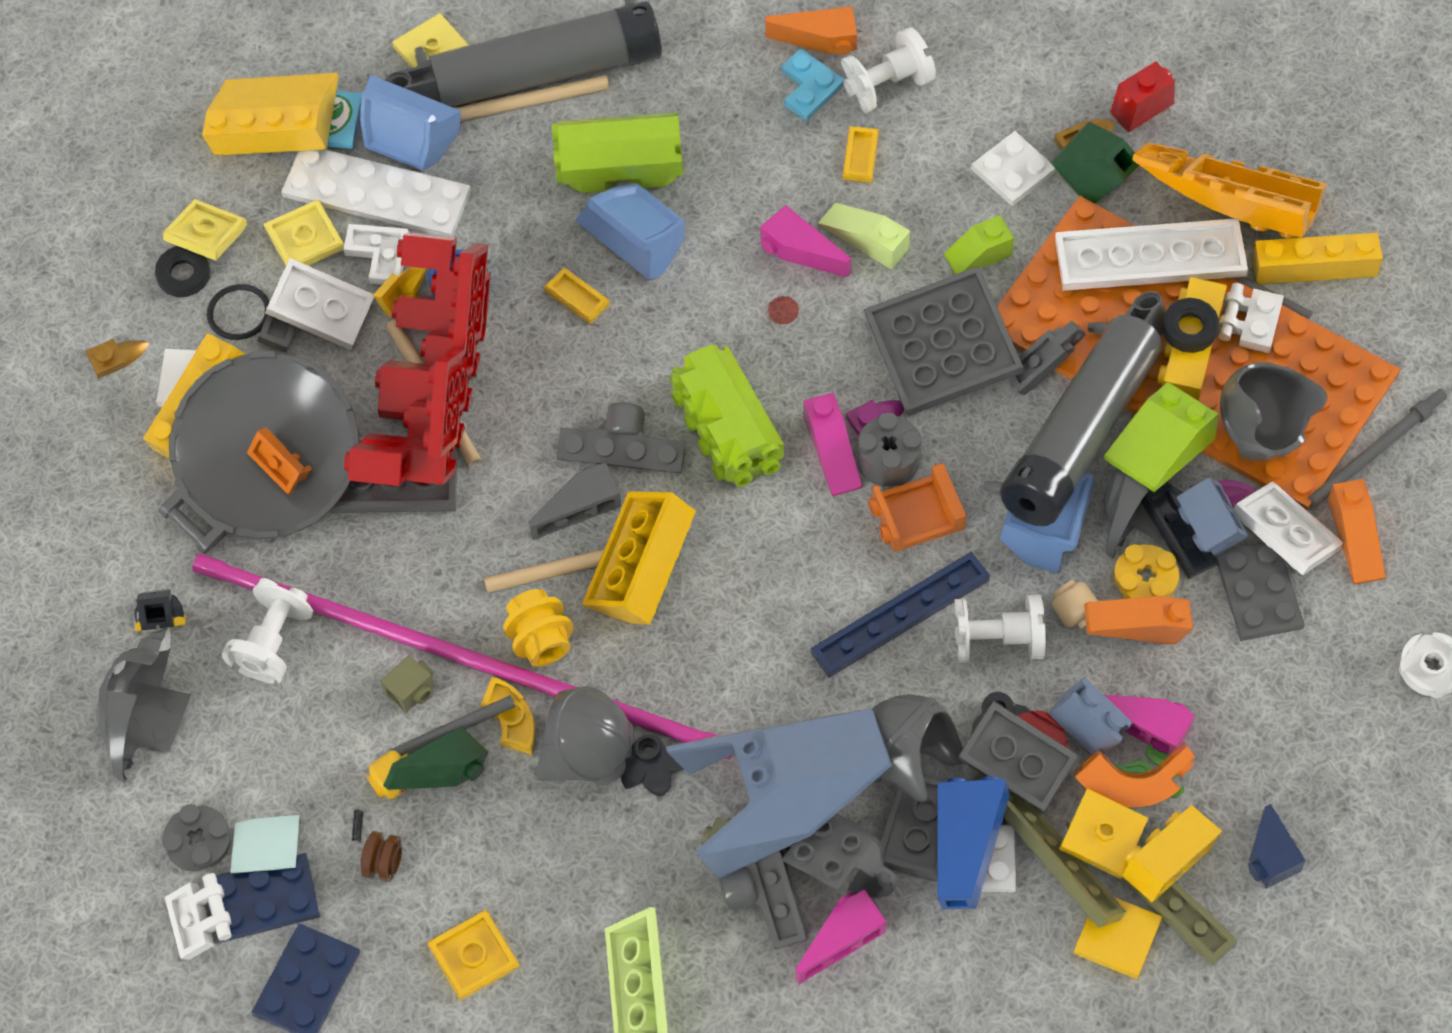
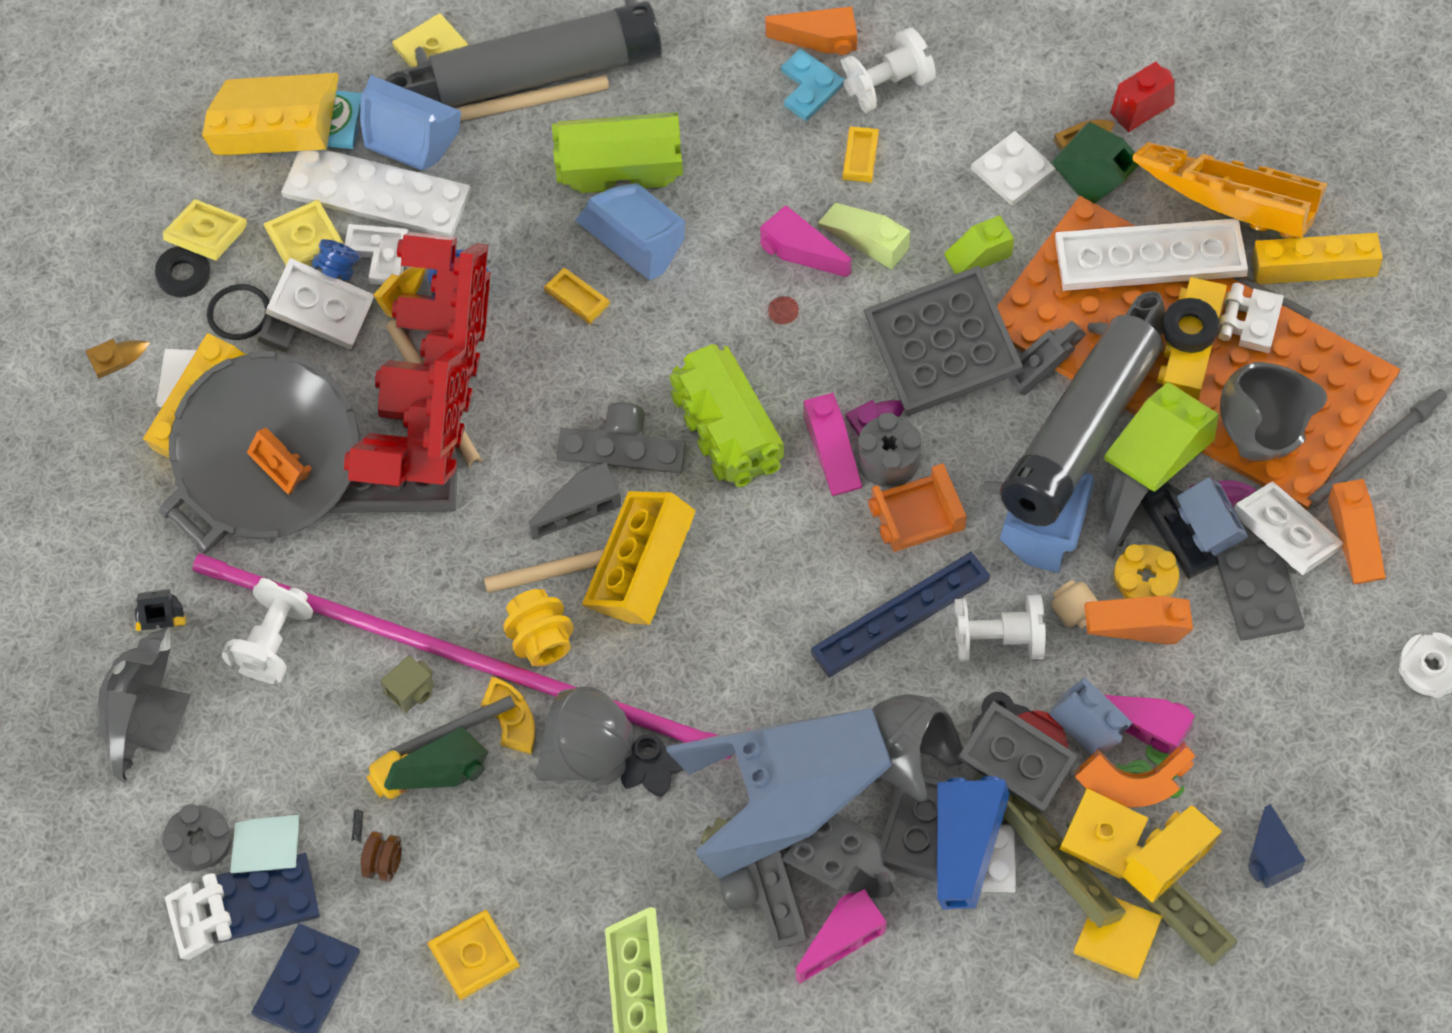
none -> blue wheel [311,239,360,281]

